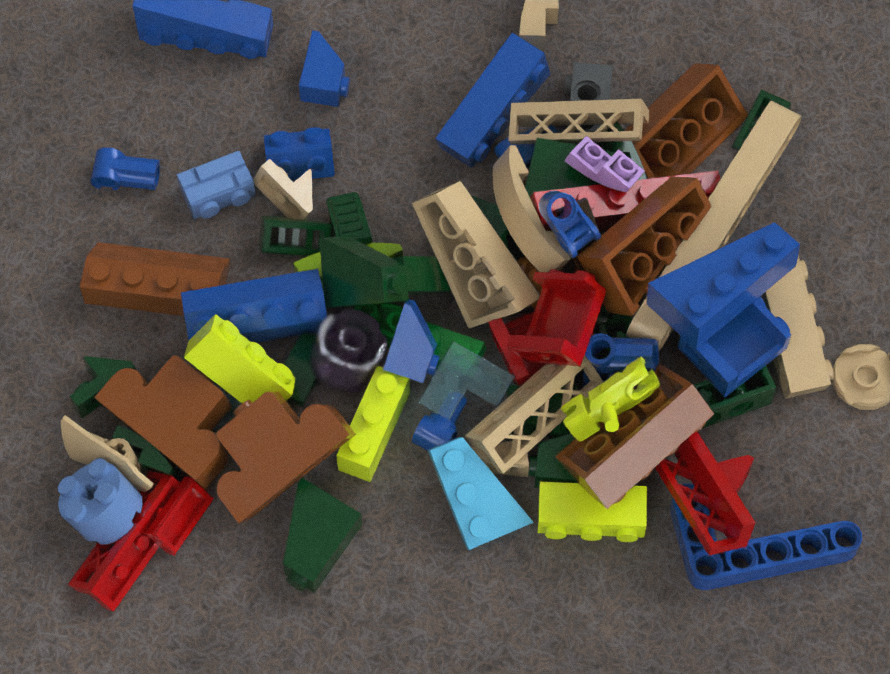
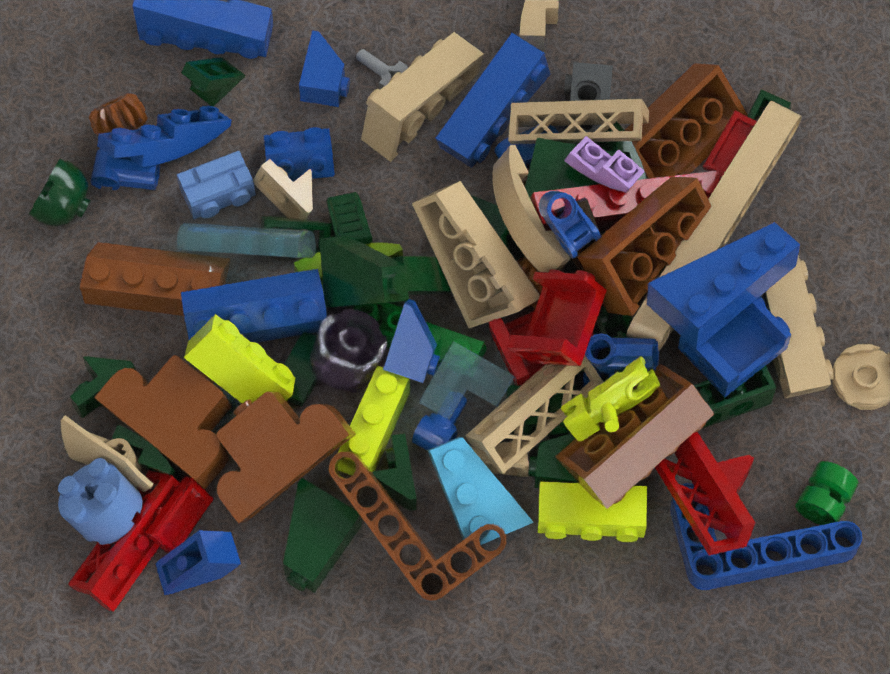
none -> dark green cylinder [29,159,91,226]
none -> dark orange gear [89,93,148,136]
none -> blue slope [97,106,231,167]
none -> blue slope [155,530,241,595]
none -> clear light blue brick [176,223,316,258]
none -> dark green slope [181,57,246,107]
none -> dark orange beam [329,452,507,601]
none -> light grey bar [356,49,408,89]
none -> tan wedge [361,32,484,162]
none -> dark green slope [372,433,417,511]
none -> red tile [703,110,757,178]
none -> green wheel [795,461,859,525]

